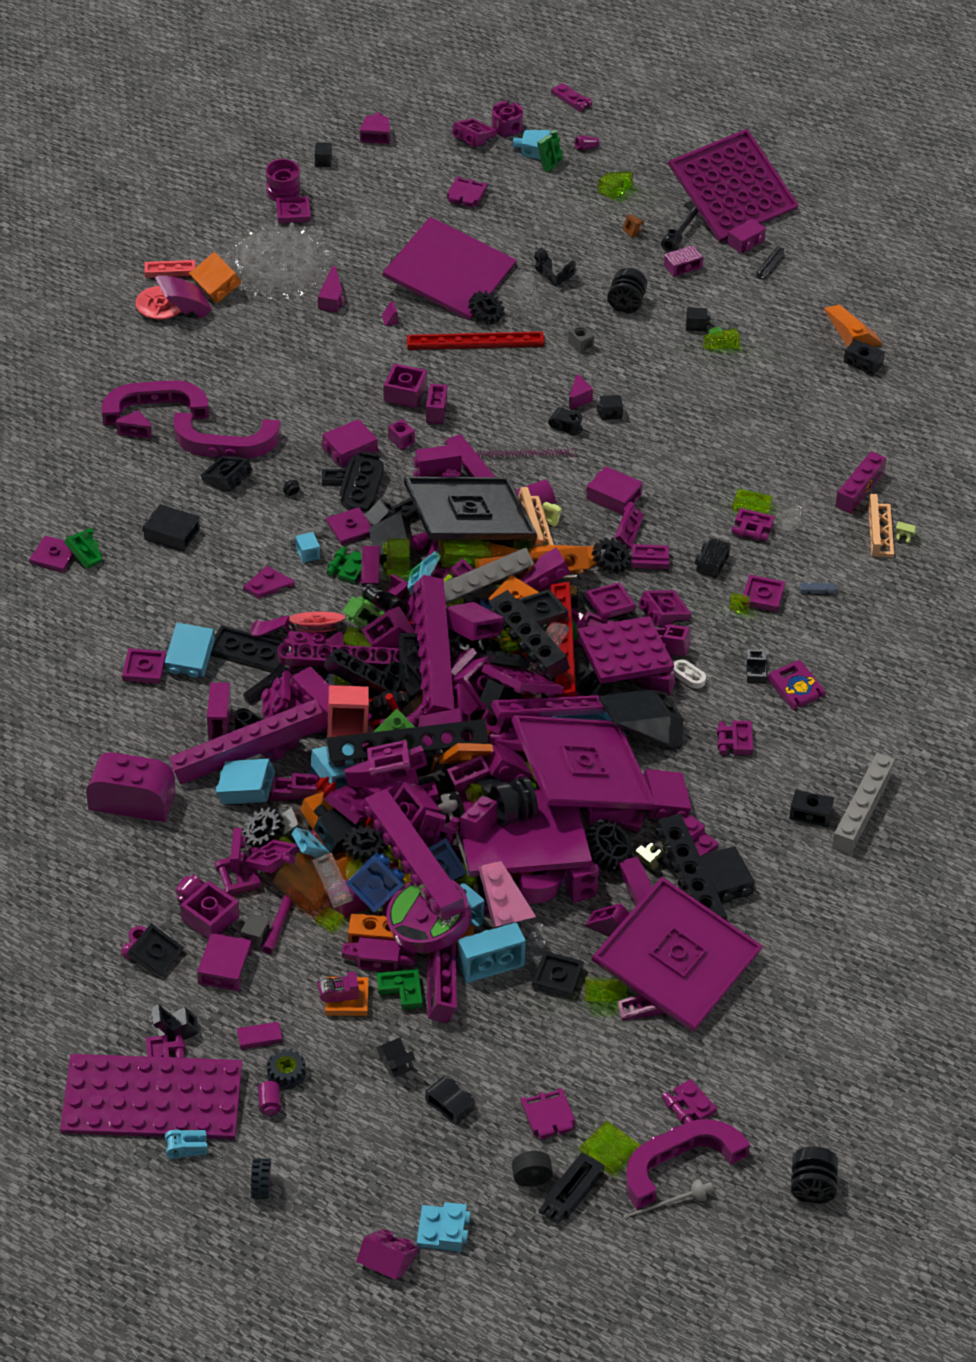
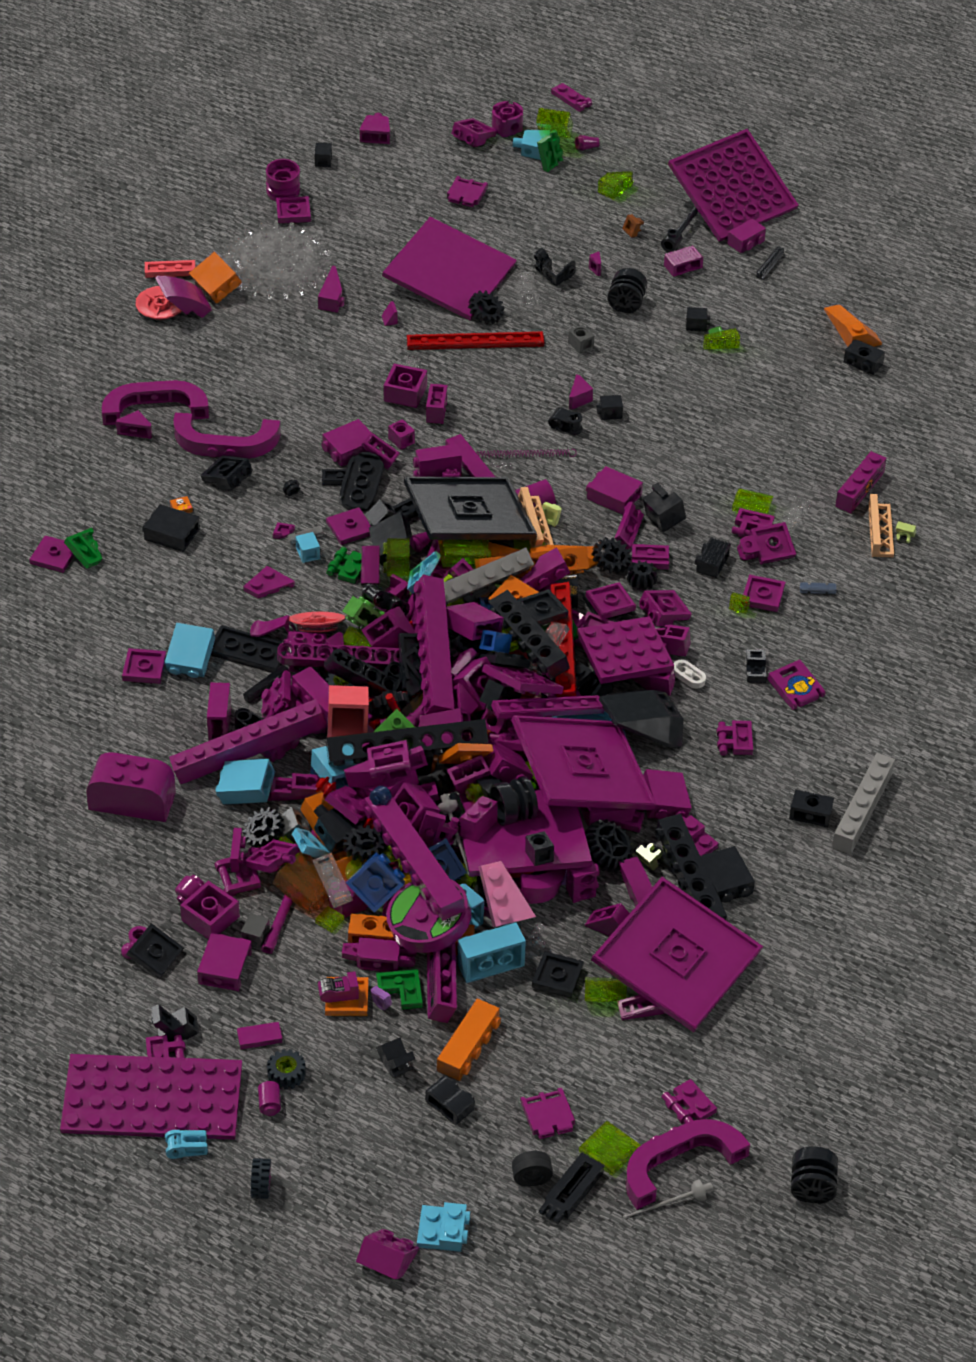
none -> orange tile [170,496,193,513]
none -> magenta tile [273,522,295,539]
none -> magenta slope [362,432,400,470]
none -> dark blue piece [369,786,392,805]
none -> medium lavender tile [371,986,392,1010]
none -> orange brick [437,998,501,1081]
none -> blue brick [479,630,512,654]
none -> black brick [525,831,554,866]
none -> clear neon green brick [536,108,574,139]
none -> magenta slope [589,251,601,276]
none -> black gear [626,560,658,591]
none -> black plate [642,482,686,532]
none -> magenta plate [737,522,796,564]

